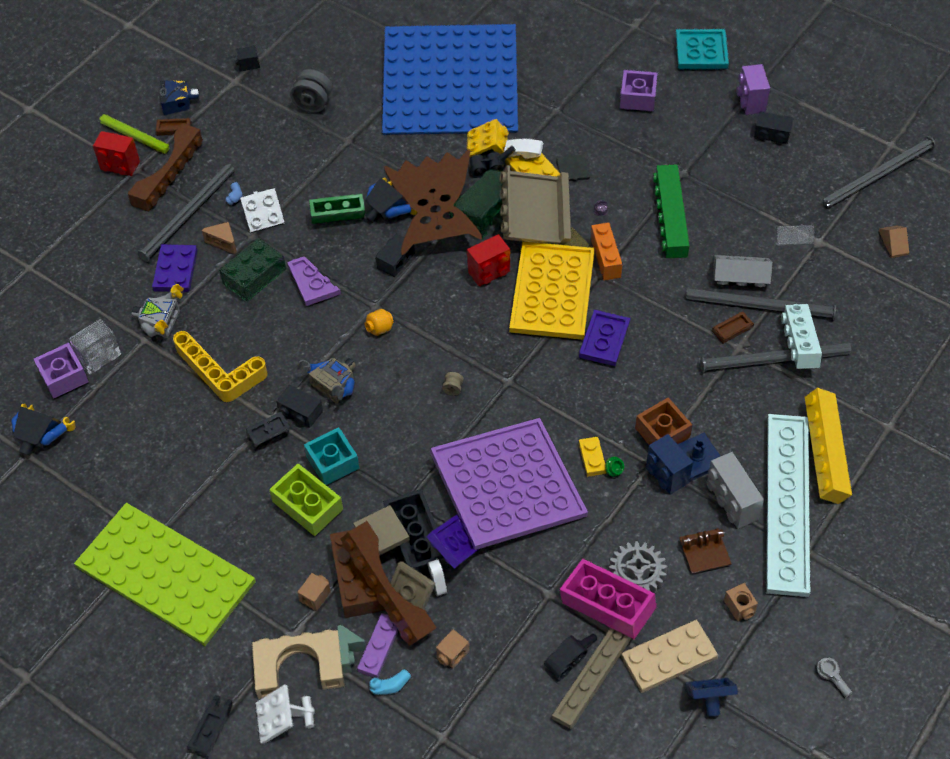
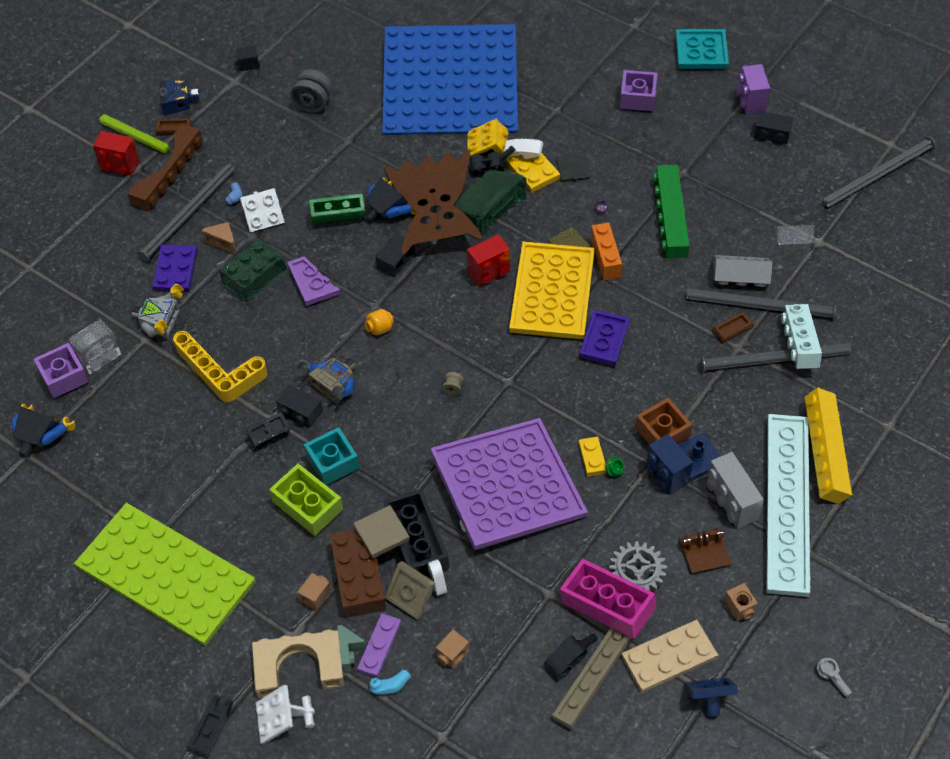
reddish brown arch [340,521,436,646] -> none
dark purple plate [427,515,479,568] -> none
dark tan panel [500,165,571,245] -> none
medium nougat slope [879,225,909,258] -> none

